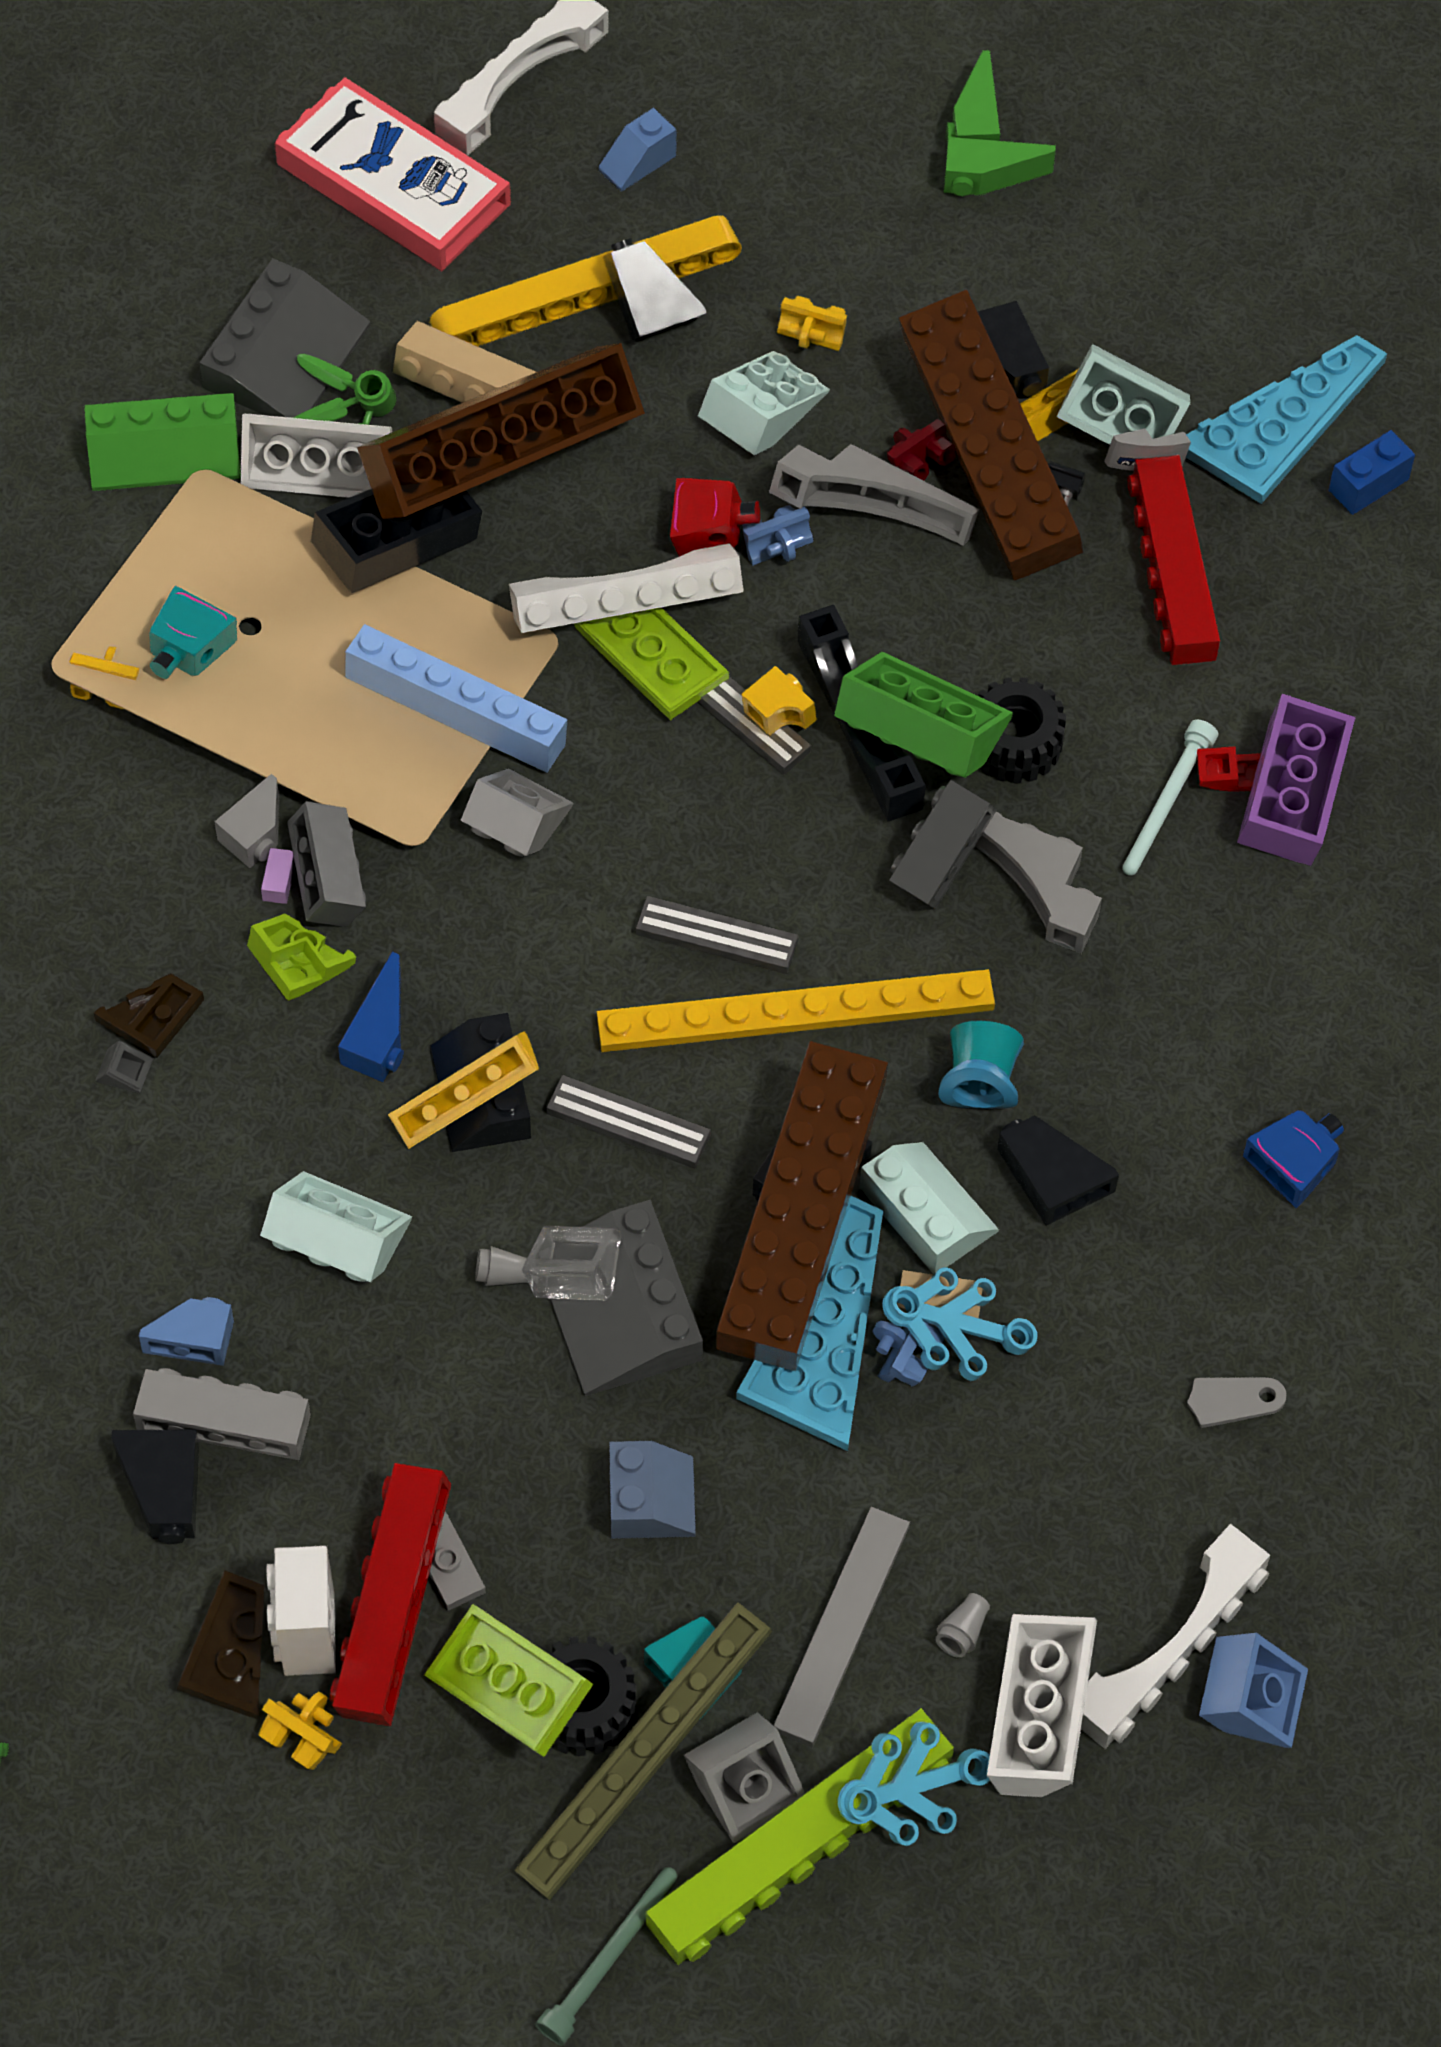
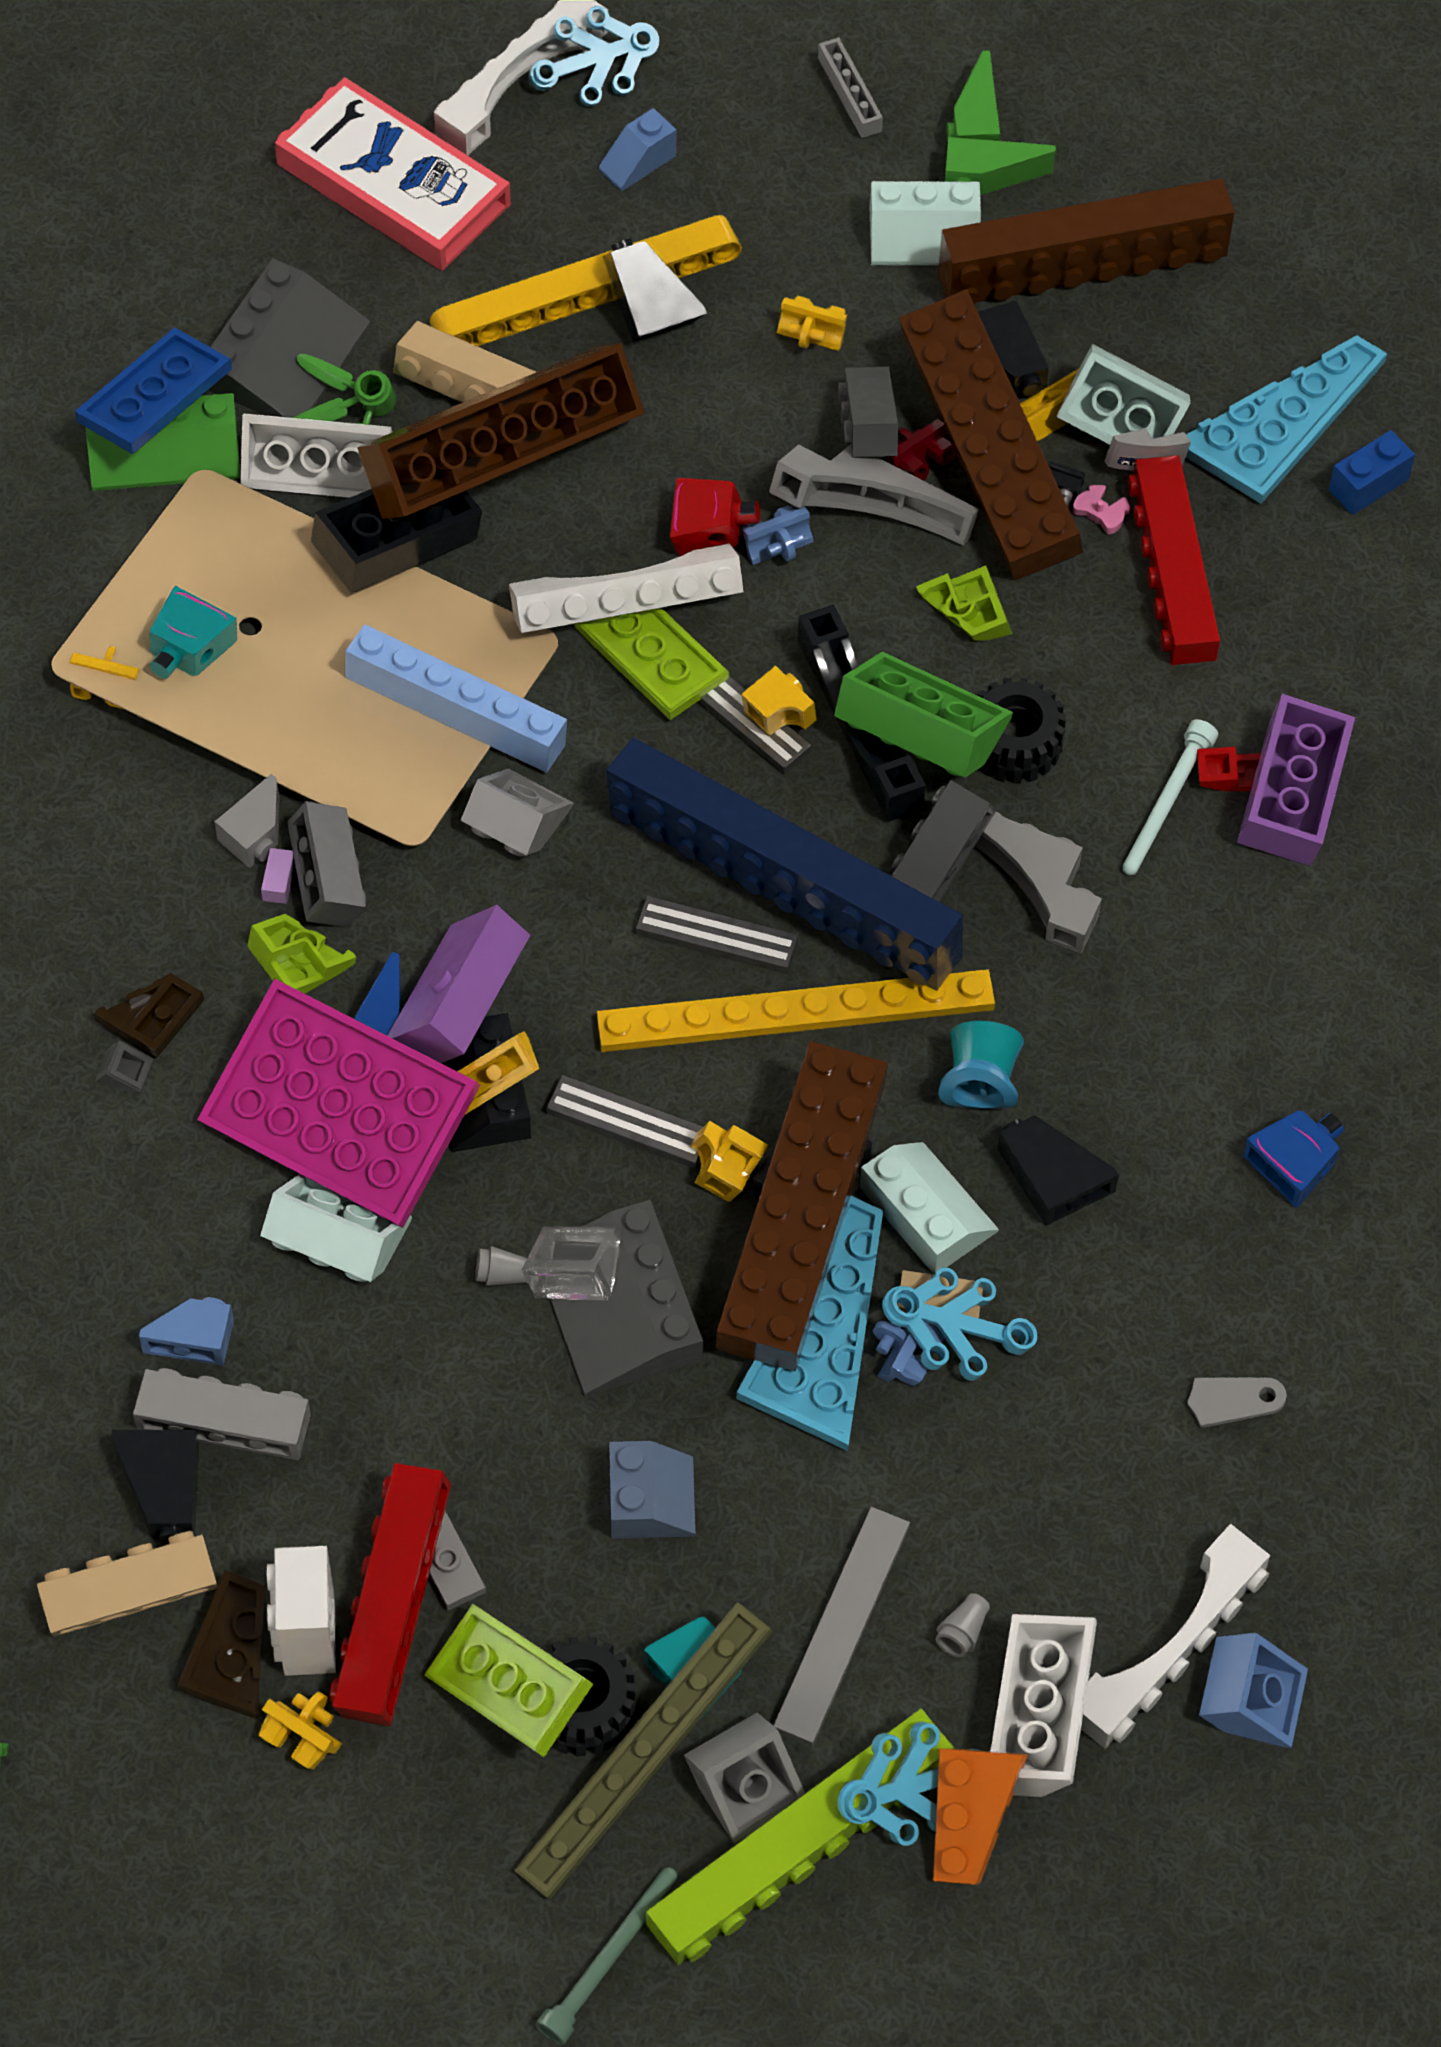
light aqua slope [698,351,830,455] -> none
none -> tan brick [37,1531,218,1637]
none -> blue plate [75,327,232,454]
none -> dark pink plate [197,978,480,1228]
none -> medium lavender brick [388,905,530,1063]
none -> medium azure plant [529,5,659,107]
none -> dark blue brick [606,737,963,991]
none -> yellow brick [690,1121,768,1202]
none -> light grey piece [818,38,883,138]
none -> dark grey brick [838,367,898,457]
none -> light aqua slope [870,181,981,265]
none -> lime slope [916,566,1013,641]
none -> orange wing [933,1748,1028,1885]
none -> reddish brown brick [938,178,1235,305]
none -> bright pink piece [1072,485,1130,534]

